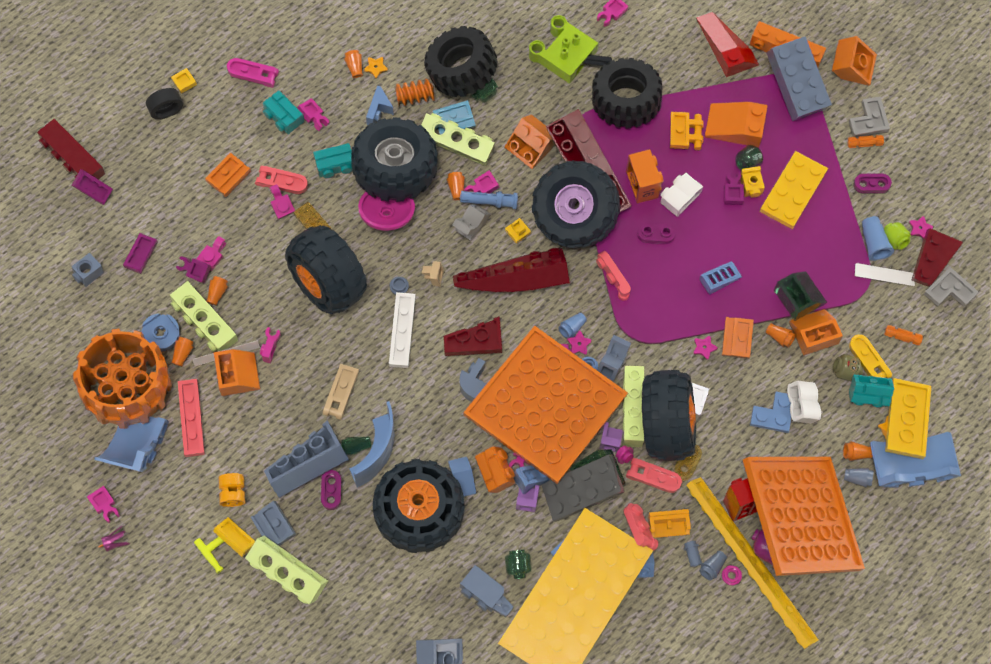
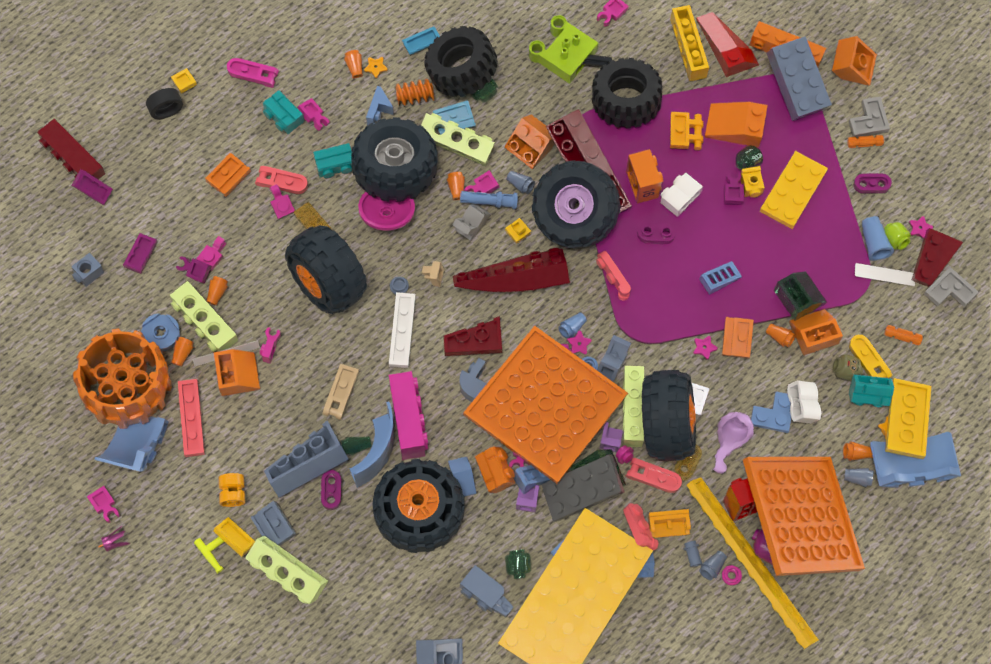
none -> dark pink brick [389,371,428,460]
none -> dark azure tile [402,26,440,55]
none -> sand blue cone [506,171,535,194]
none -> yellow brick [670,5,709,81]
none -> lavender hair [713,412,754,474]

